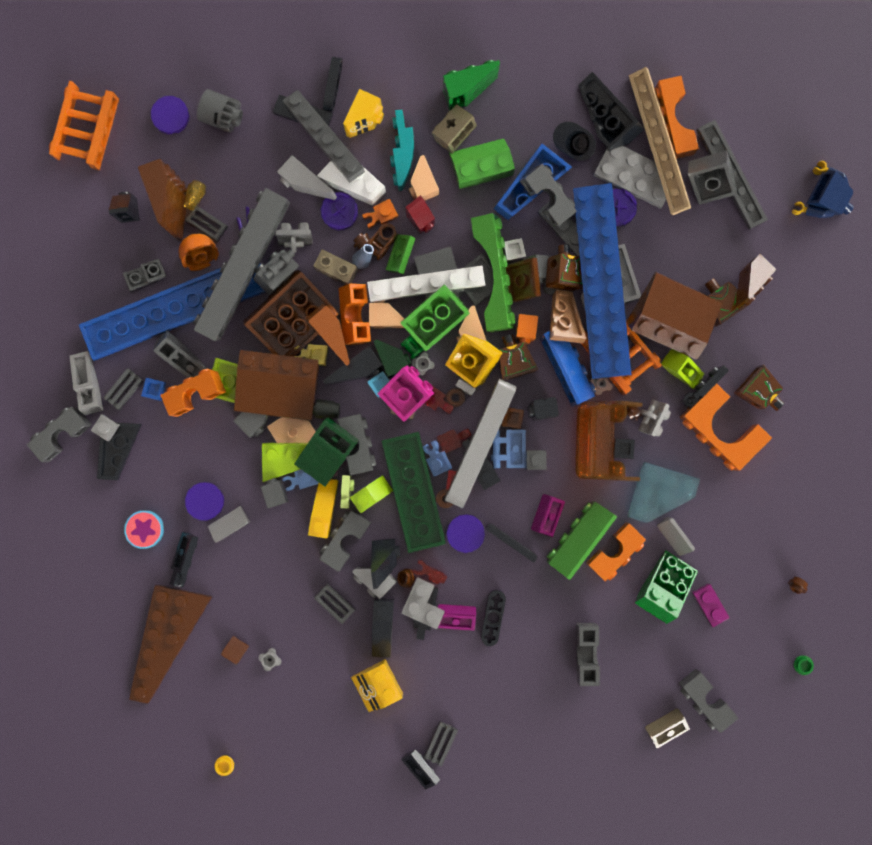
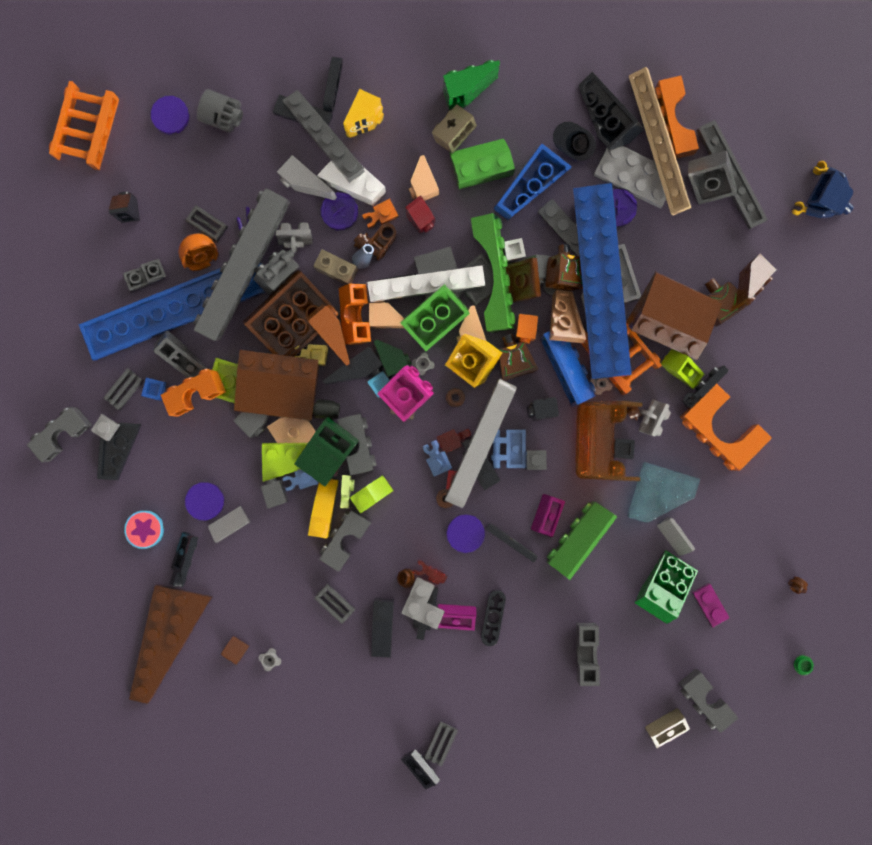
light grey slope [70,351,103,415] -> none
reddish brown slope [138,158,188,242] -> none
clear yellow cone [184,180,206,210] -> none
yellow plate [214,756,234,776] -> none
yellow slope [351,659,403,712] -> none
light grey slope [352,567,397,599] -> none
black slope [371,539,400,589] -> none
dark green plate [382,432,446,553] -> none
bright green plate [386,234,415,274] -> none
teal slope [390,109,414,191] -> none
green bush [400,335,424,360] -> none
clear red plate [424,385,454,415] -> none
light grey plate [455,379,476,397] -> none
reddish brown plate [502,408,524,430] -> none
dark grey arch [519,164,577,227] -> none
orange arch [586,523,646,581] -> none
reddish brown torso [734,364,784,411] -> none

